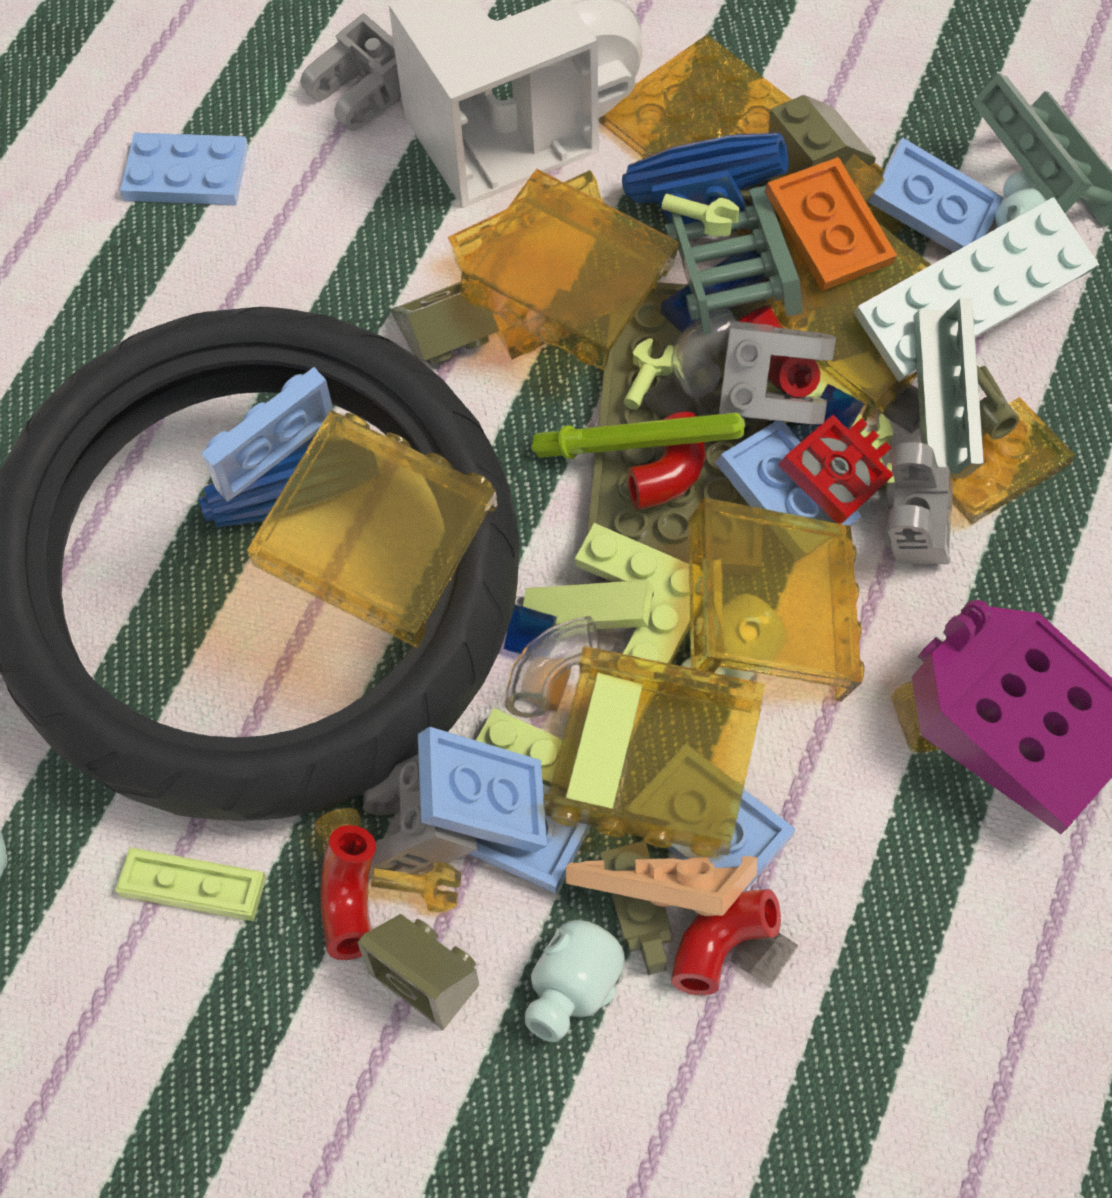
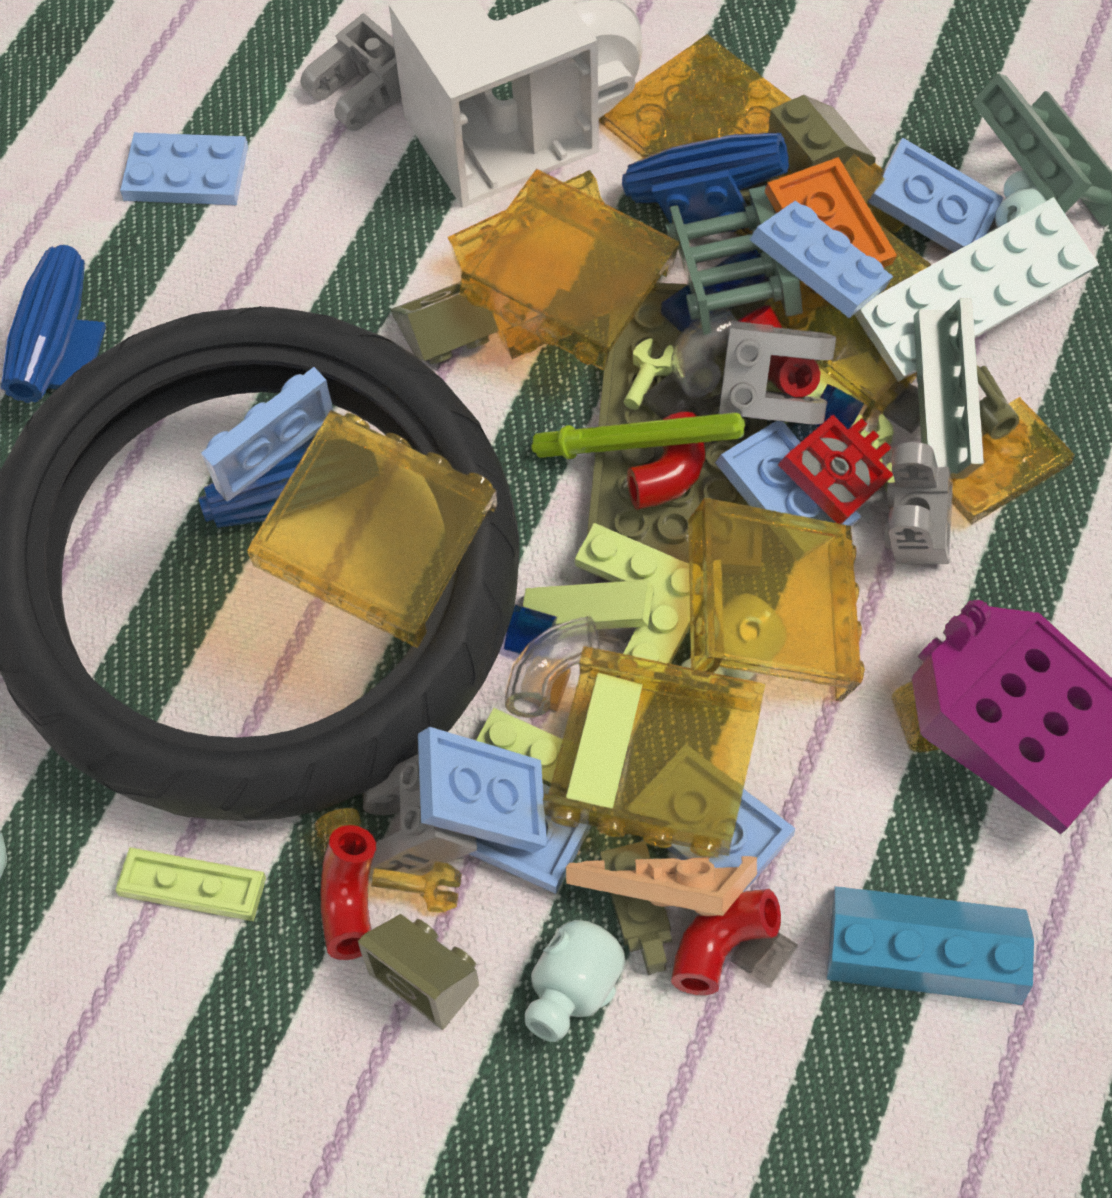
yellowish green bar [662,194,740,236] -> none
none -> blue plate [1,245,106,403]
none -> light blue plate [750,200,893,318]
none -> dark azure slope [827,886,1034,1005]

